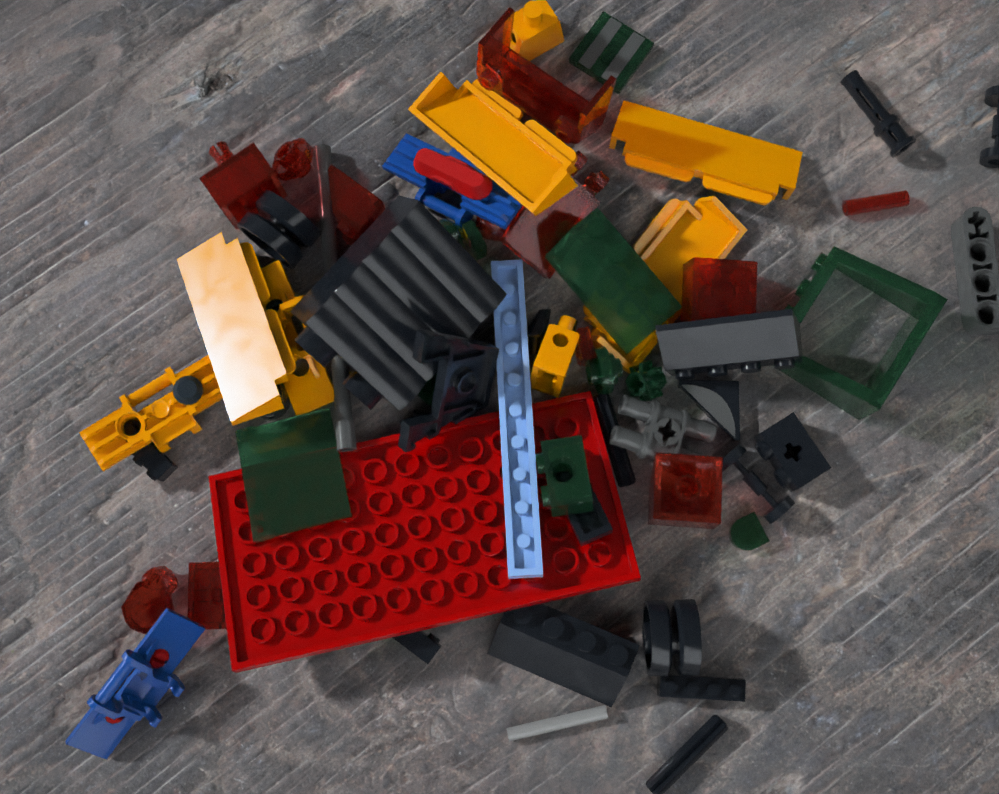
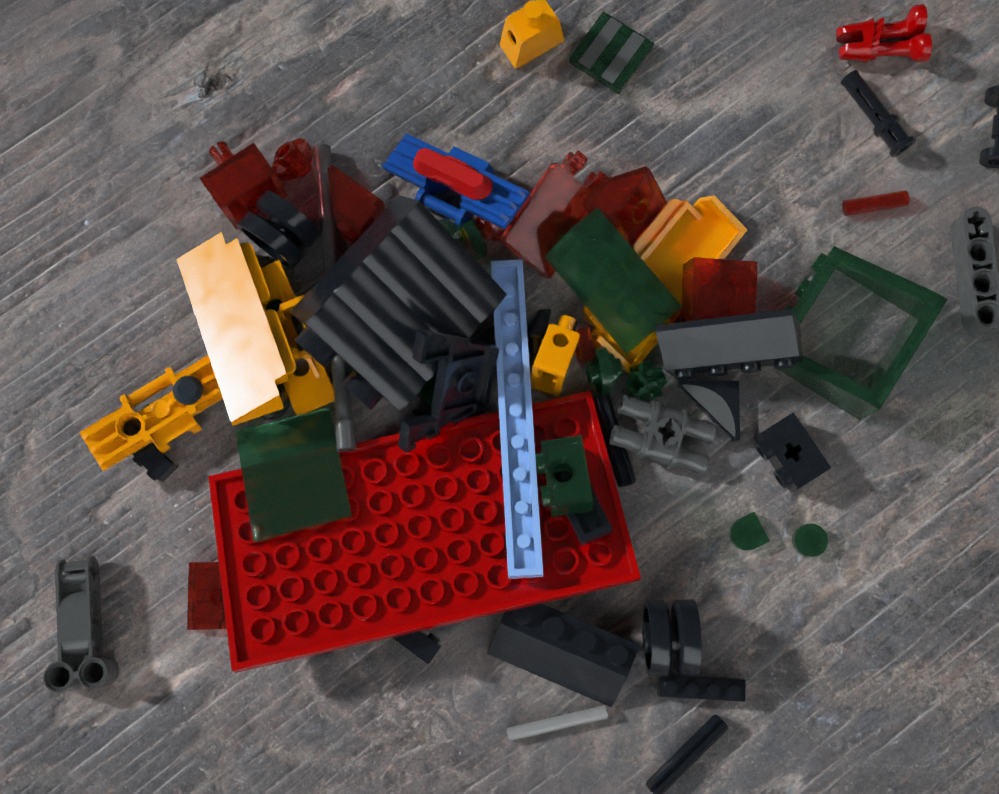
blue piece [65,608,206,759] -> none
clear red hair [121,566,178,634] -> none
light orange slope [408,72,578,216] -> none
clear red windscreen [476,7,616,144] -> none
light orange slope [609,100,803,205] -> none
clear red slope [648,452,723,529] -> none
black wheel [716,443,795,524] -> none
none -> dark grey piece [43,556,119,693]
none -> clear red slope [582,166,667,254]
none -> clear green tile [792,524,828,557]
none -> red piece [836,4,932,63]

